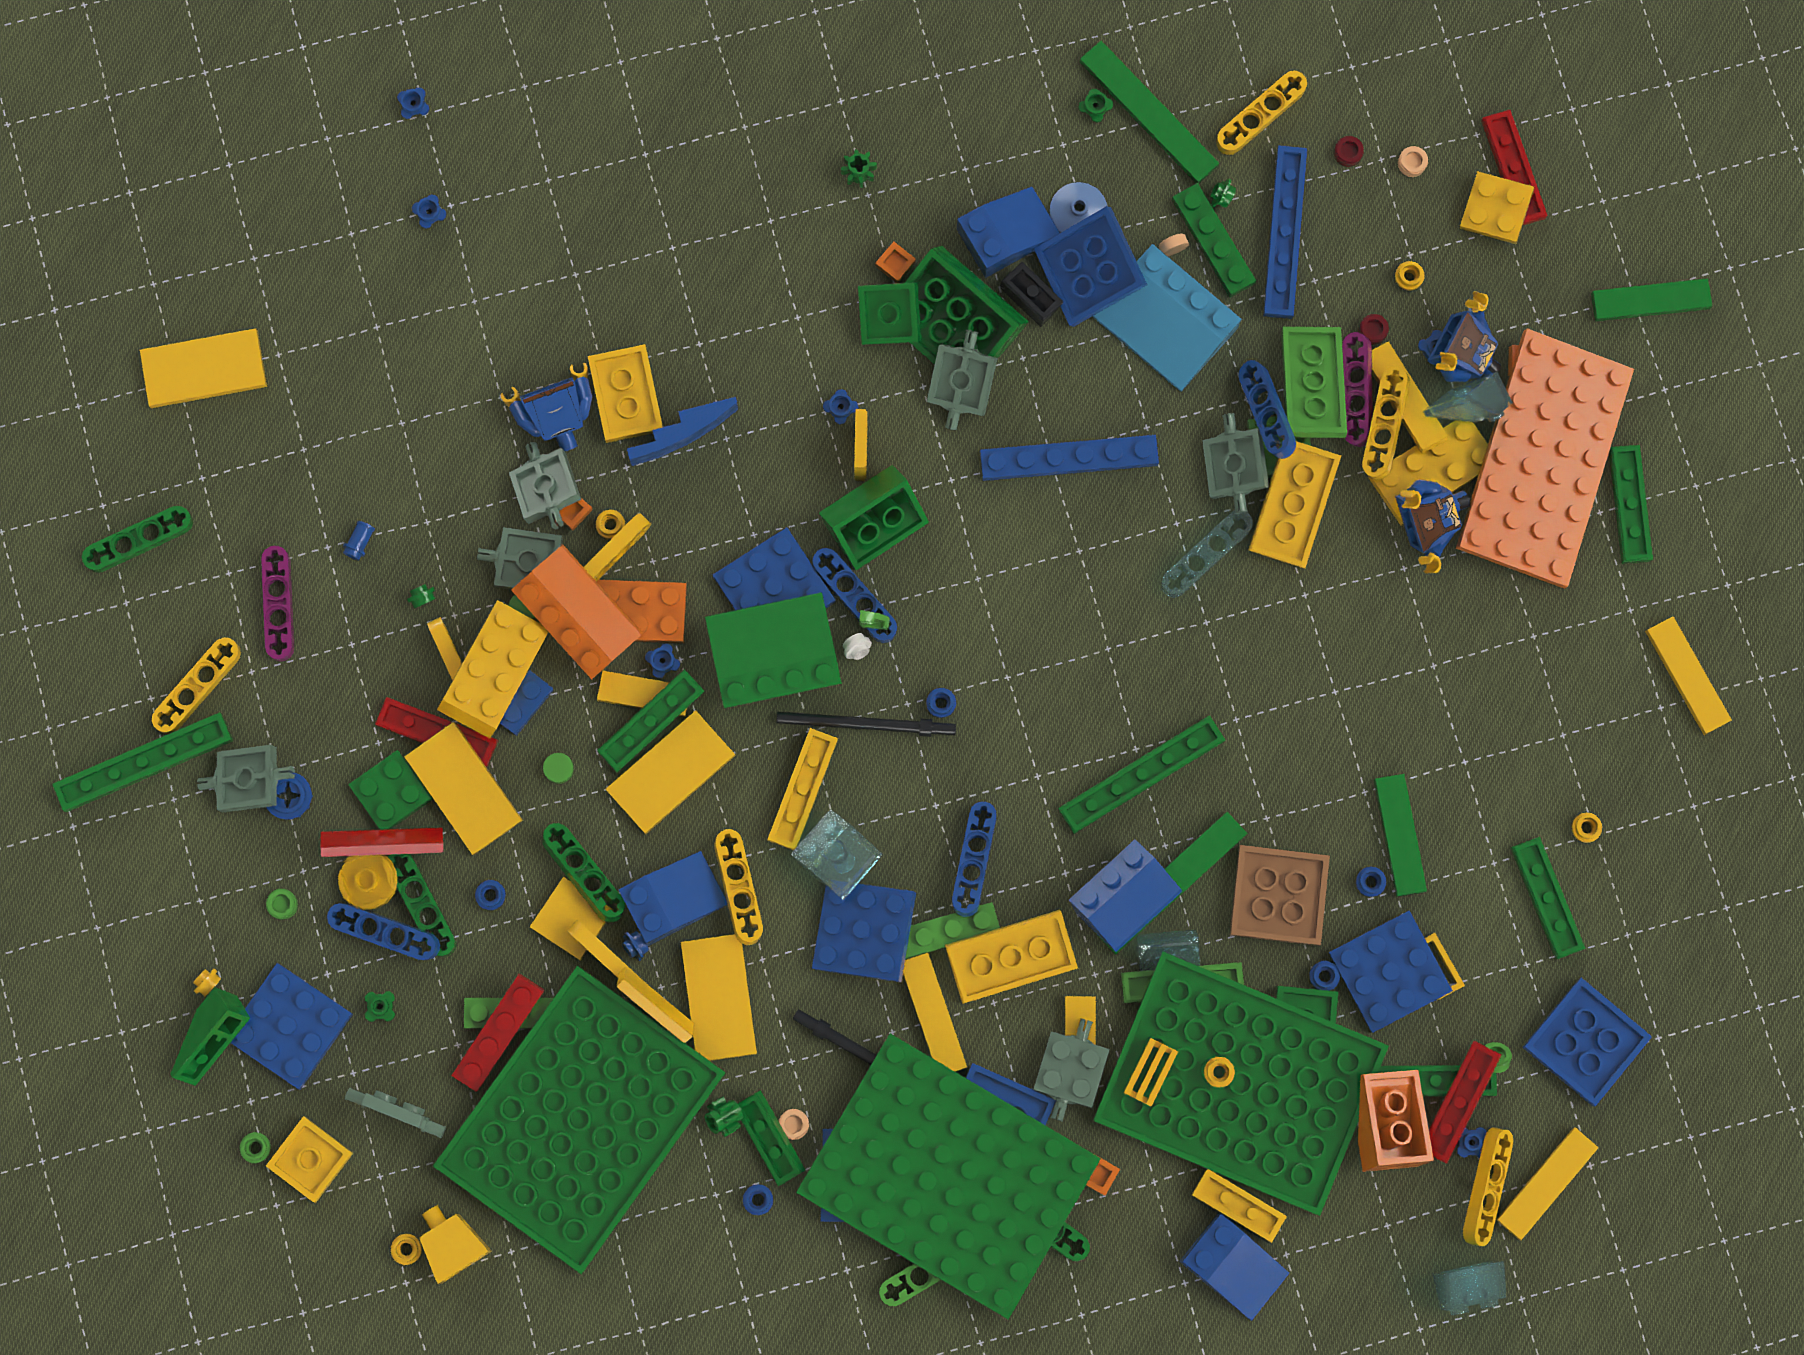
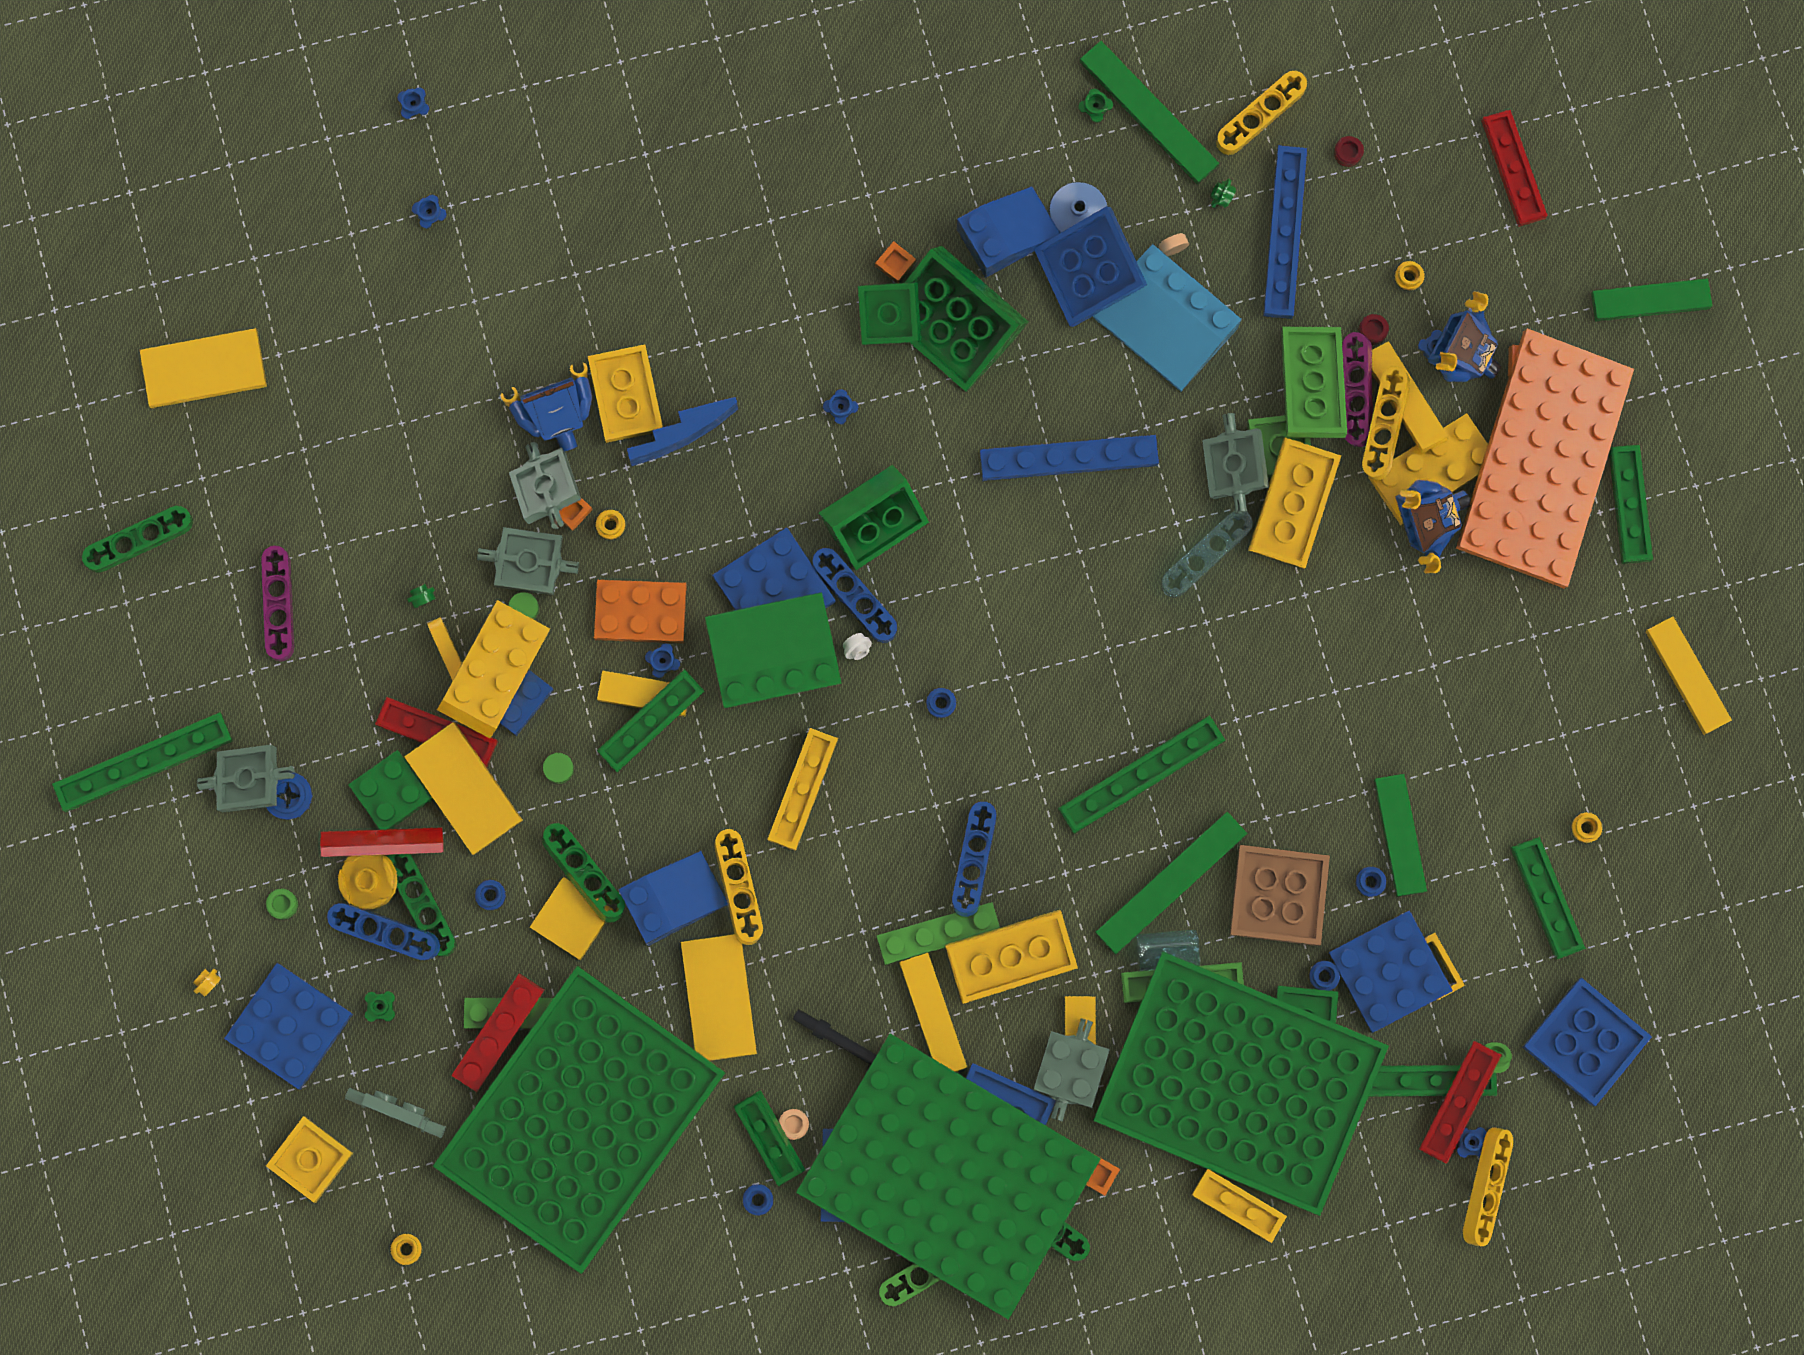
yellow beam [152,638,241,734] -> none
green slope [171,987,250,1086] -> none
bright green plate [240,1132,271,1163] -> none
blue pin [343,521,375,561] -> none
yellow torso [419,1205,492,1284] -> none
orange slope [511,545,643,680] -> none
yellow beam [567,920,647,984] -> none
yellow beam [584,513,651,582] -> none
yellow tile [606,710,735,835] -> none
yellow tile [617,967,694,1043] -> none
blue plate [622,931,649,961] -> none
green gear [705,1096,743,1137] -> none
black bar [777,711,956,737] -> none
clear light blue slope [791,809,883,900] -> none
blue plate [812,879,916,982] -> none
green gear [841,149,877,188] -> none
yellow tile [854,409,867,481] -> none
bright green tile [859,610,890,630] -> none
sand green plate [927,330,998,430] -> none
black slope [1000,262,1064,327] -> none
blue slope [1069,840,1182,952] -> none
yellow tile [1124,1038,1178,1106] -> none
green plate [1172,183,1256,297] -> none
blue slope [1179,1214,1289,1321] -> none
yellow plate [1204,1057,1235,1088] -> none
blue beam [1238,360,1296,459] -> none
orange slope [1358,1070,1434,1172] -> none
light nougat tile [1398,146,1428,177] -> none
clear light blue slope [1423,372,1513,423] -> none
clear light blue slope [1433,1261,1506,1315] -> none
yellow plate [1460,171,1534,244] -> none
yellow tile [1496,1127,1599,1240] -> none

